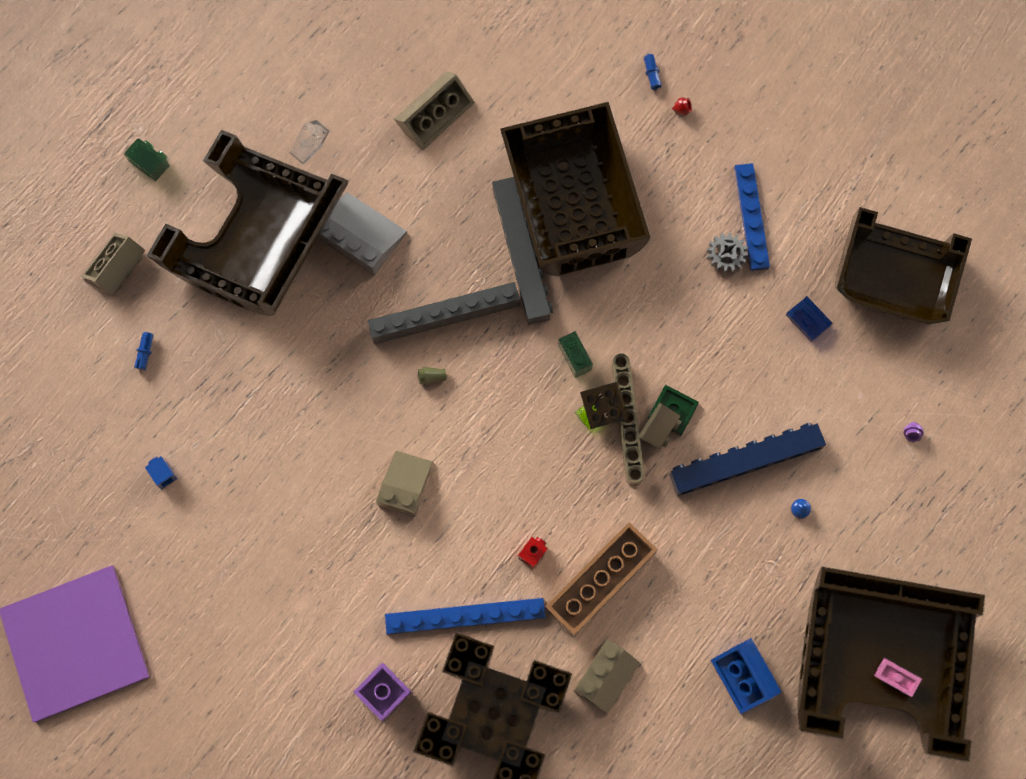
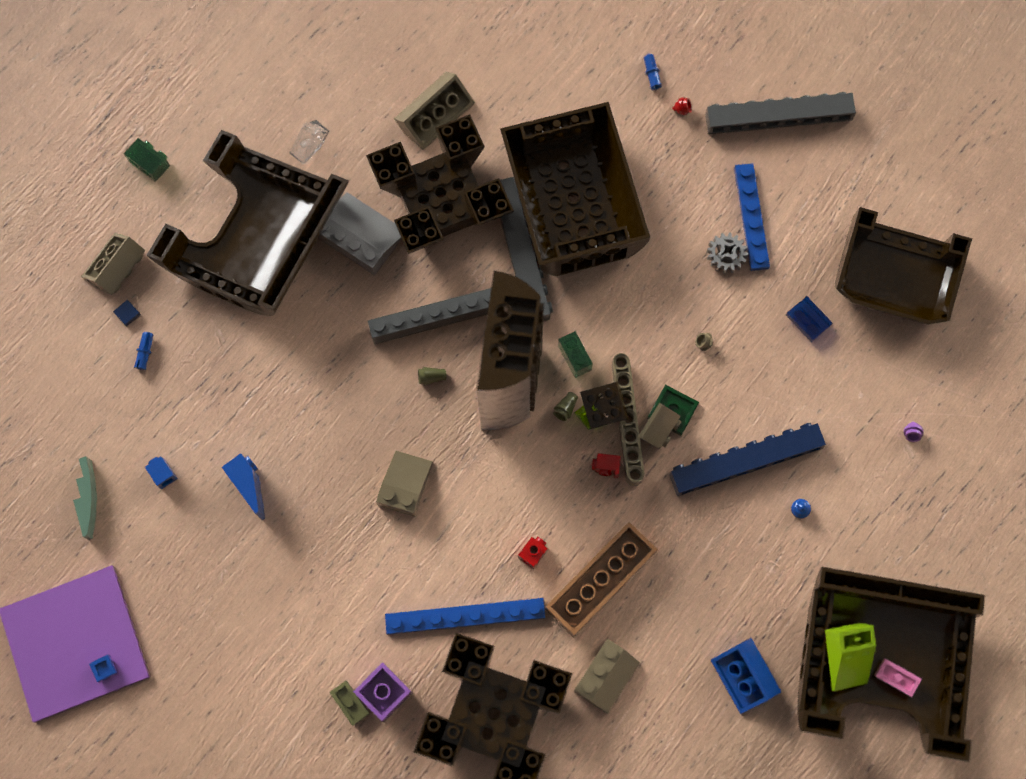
none -> sand green slope [73,456,97,540]
none -> blue plate [89,654,117,682]
none -> dark blue tile [113,299,141,327]
none -> blue slope [221,453,265,520]
none -> olive plate [330,680,370,726]
none -> dark brown slope [366,114,514,254]
none -> dark brown slope [477,270,544,430]
none -> olive cone [553,392,578,421]
none -> red brick [592,453,621,479]
none -> dark tan plate [695,333,713,351]
none -> dark grey brick [705,92,856,135]
none -> lime slope [825,623,876,691]

